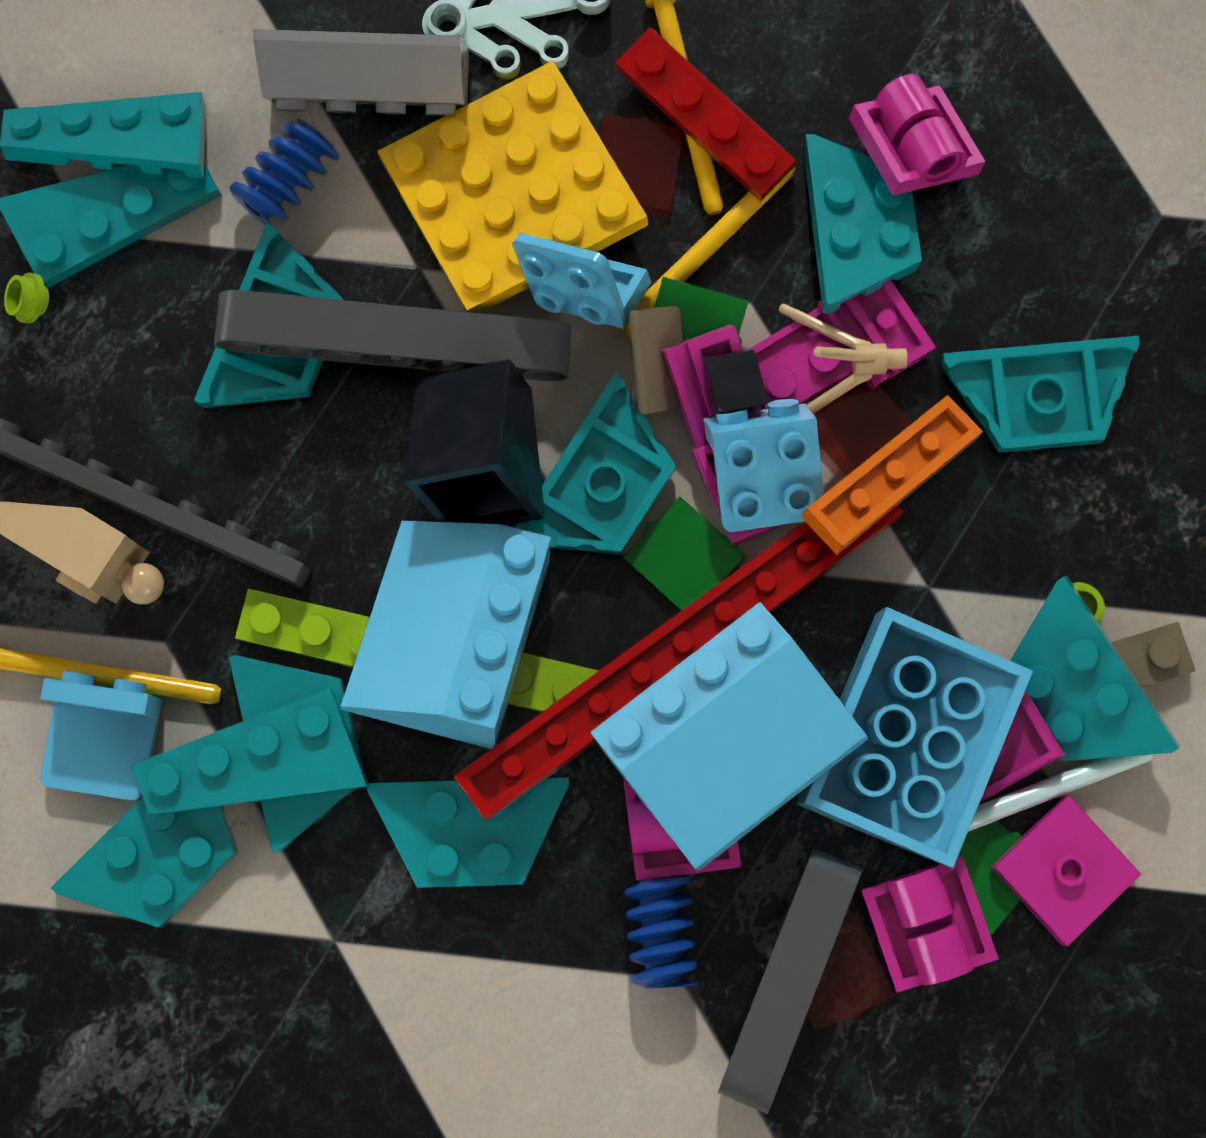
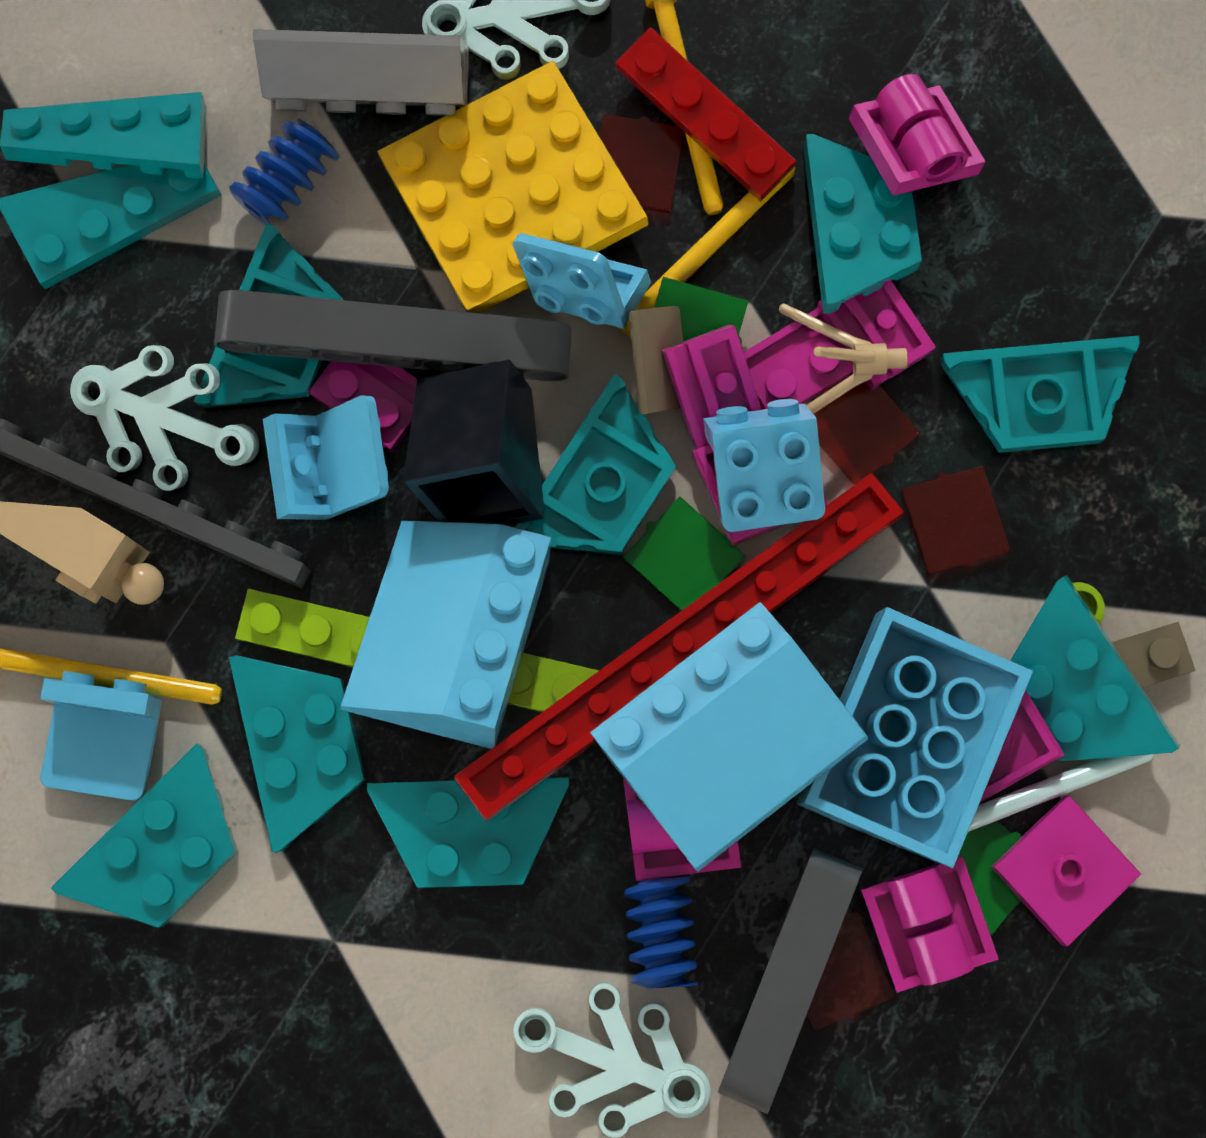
lime plate [4,273,49,324] -> none
teal wing [131,688,369,815] -> none
black slope [703,349,767,412] -> none
orange plate [801,395,983,555] -> none
none -> light aqua plant [70,345,260,491]
none -> medium azure bracket [263,395,389,520]
none -> dark pink plate [309,361,417,453]
none -> light aqua plant [513,983,711,1138]
none -> clear red piece [901,466,1010,575]

